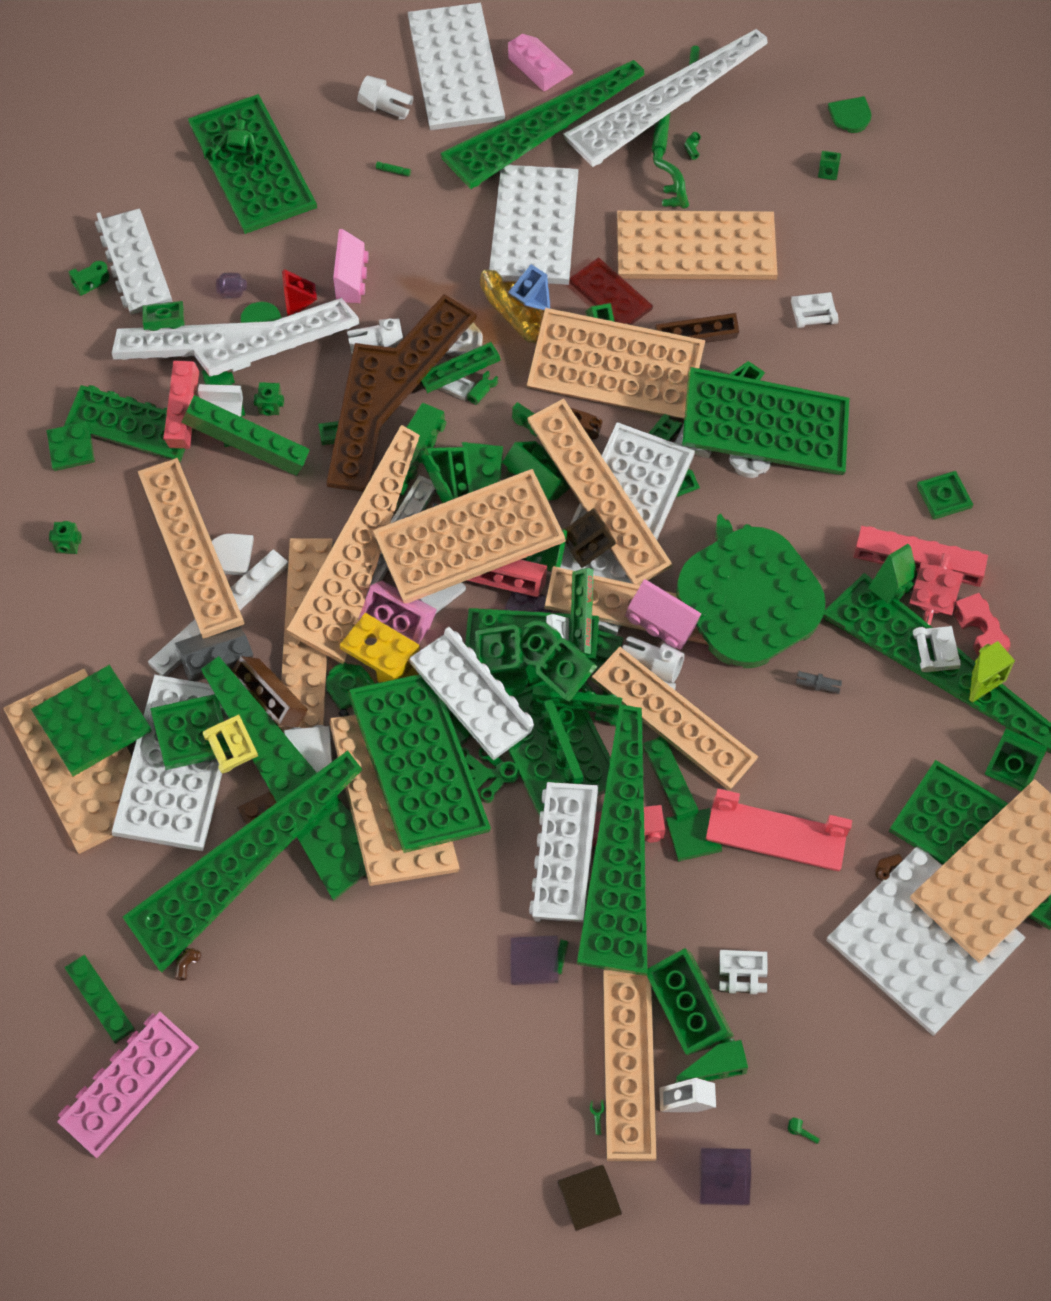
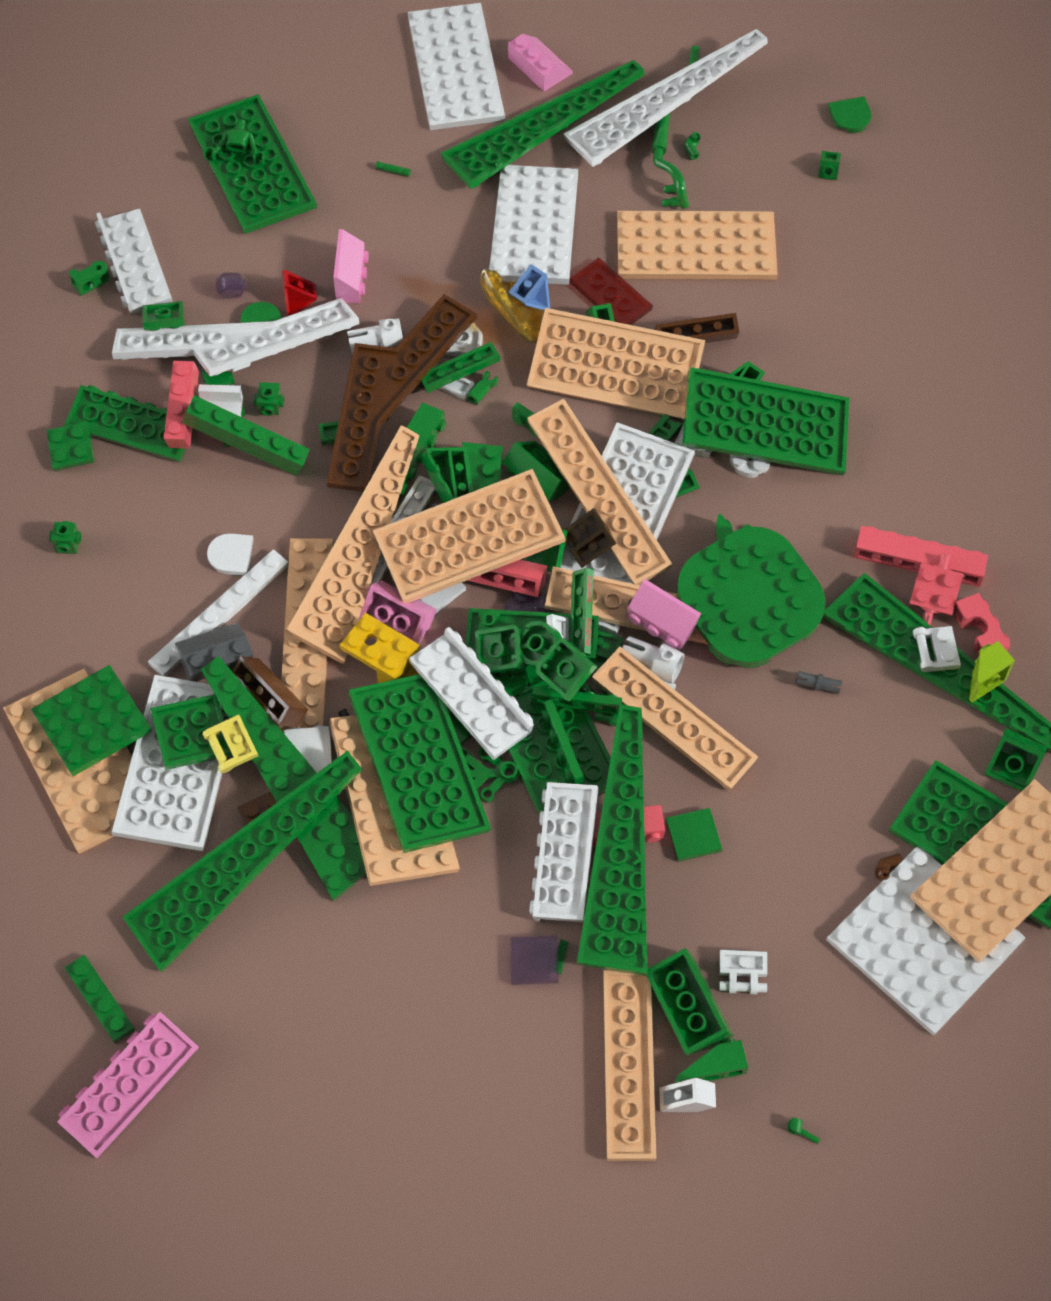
light nougat plate [138,458,244,639] -> none
reddish brown arm [175,948,201,981] -> none
green tile [326,663,375,710] -> none
white piece [357,75,413,119] -> none
dark brown slope [557,1164,622,1231] -> none
reddish brown leg [570,408,603,439] -> none
green hand [590,1099,605,1135] -> none
green plate [643,737,698,820] -> none
clear purple slope [699,1148,751,1205] -> none
coral bracket [706,789,852,871] -> none
white plate [791,292,838,328] -> none
green slope [868,544,917,604] -> none
green tile [917,471,973,520] -> none

